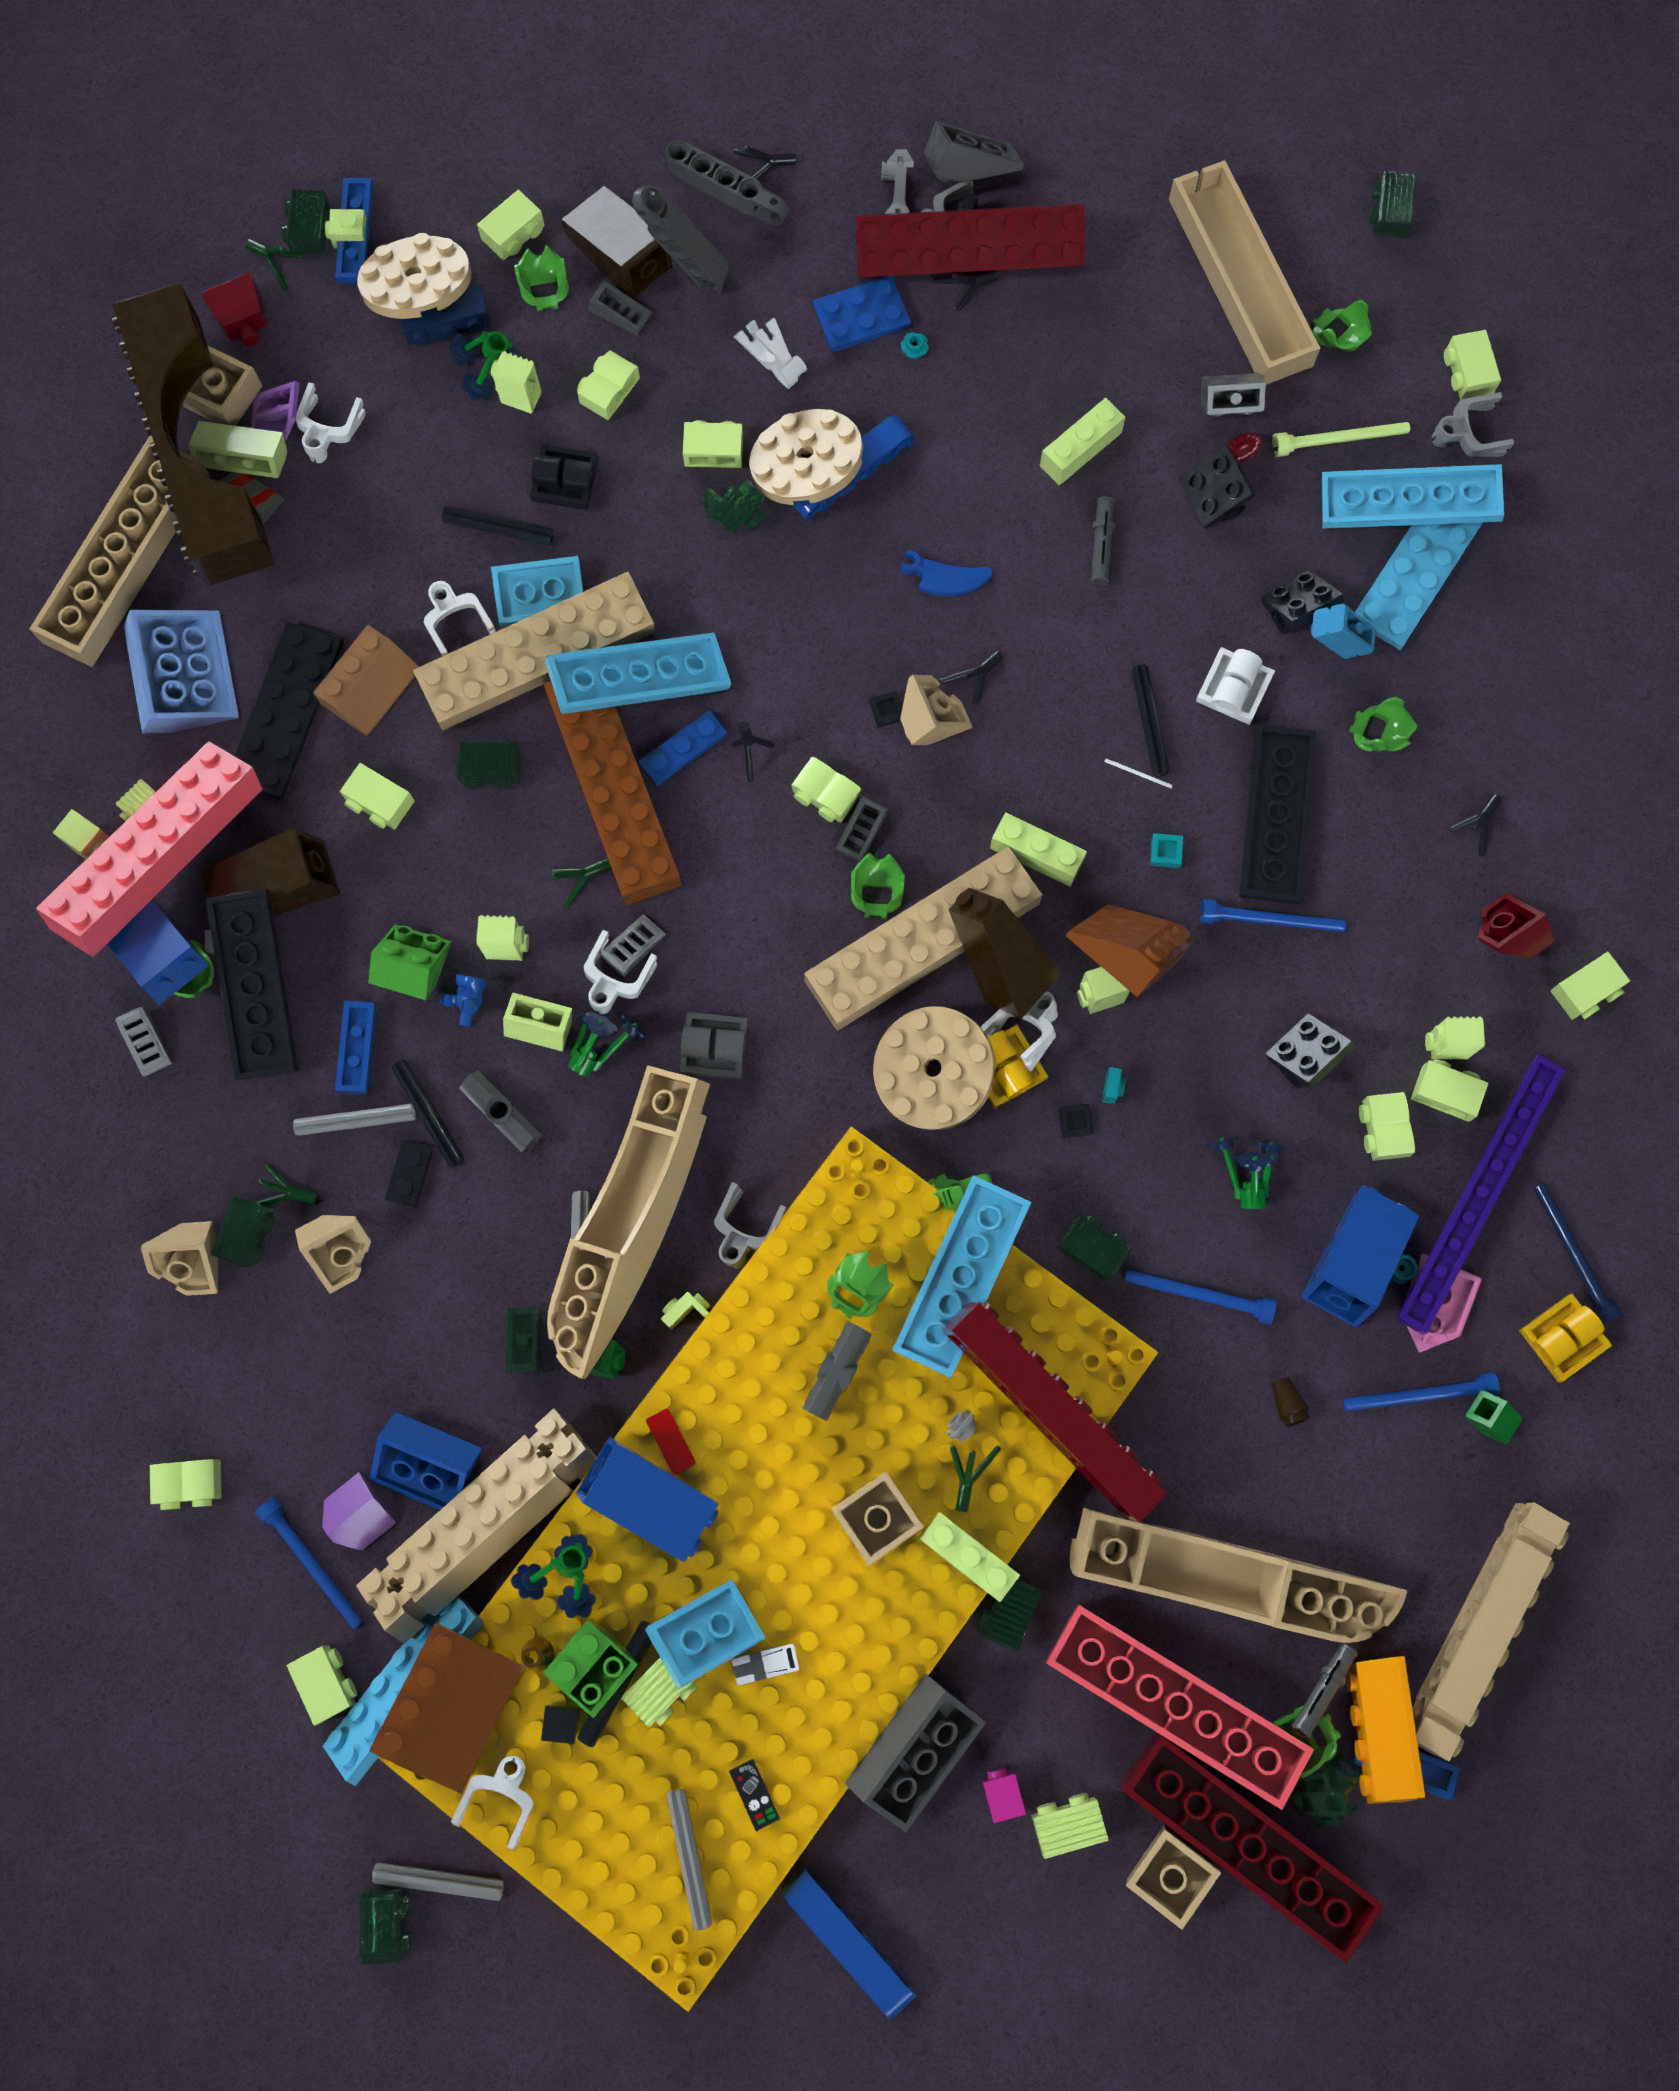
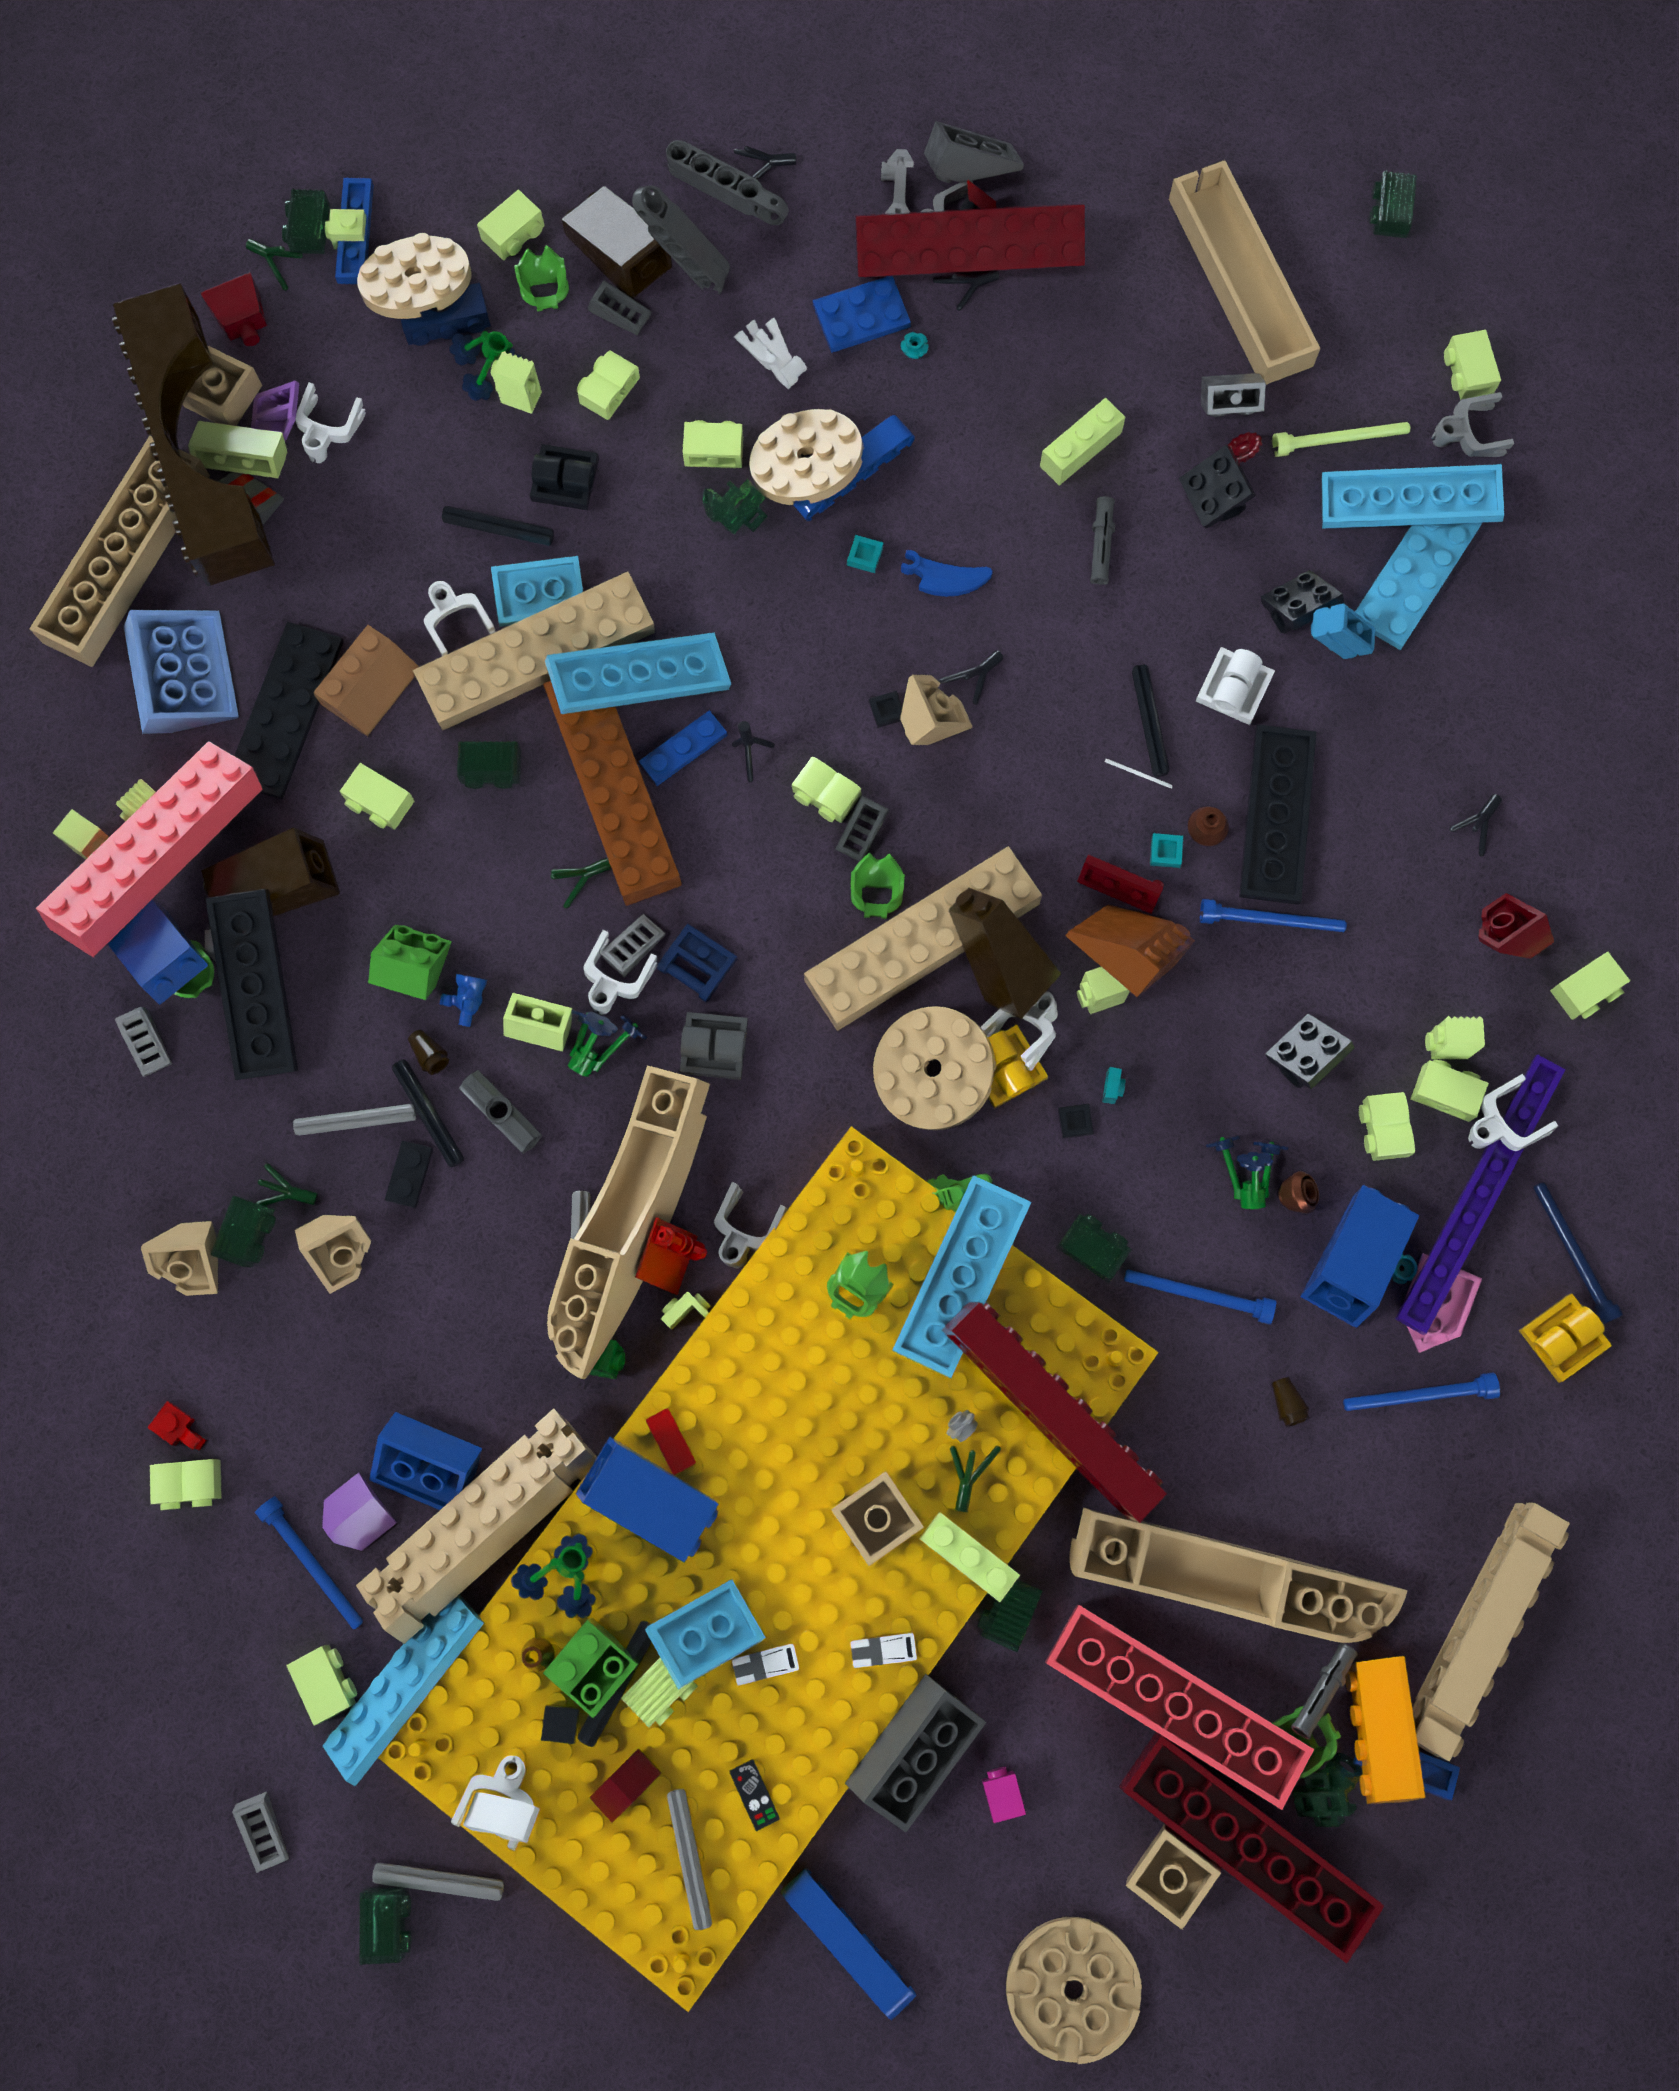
blue plate [335,1001,377,1094] -> none
dark orange slope [369,1622,525,1794] -> none
yellowish green brick [477,915,529,961] -> none
clear green brick [506,1307,544,1374] -> none
dark grey piece [802,1321,872,1422] -> none
yellowish green brick [990,812,1087,887] -> none
yellowish green brick [1031,1793,1109,1859] -> none
bright green helmet [1311,300,1372,351] -> none
bright green helmet [1348,697,1418,752] -> none
green brick [1465,1390,1523,1445] -> none
none -> red plate [147,1401,207,1451]
none -> light grey slope [232,1792,289,1873]
none -> dark brown cone [408,1029,449,1075]
none -> white slope [463,1792,540,1843]
none -> dark red slope [589,1748,661,1823]
none -> red hinge [635,1217,707,1295]
none -> dark blue plate [657,923,738,1003]
none -> teal plate [847,535,883,573]
none -> white sticker [851,1633,917,1668]
none -> red sticker [967,180,996,209]
none -> tan plate [1006,1917,1142,2064]
none -> dark red hinge [1077,854,1164,914]
none -> copper cone [1188,807,1229,846]
none -> copper cone [1278,1171,1319,1214]
none -> white piece [1468,1074,1558,1151]

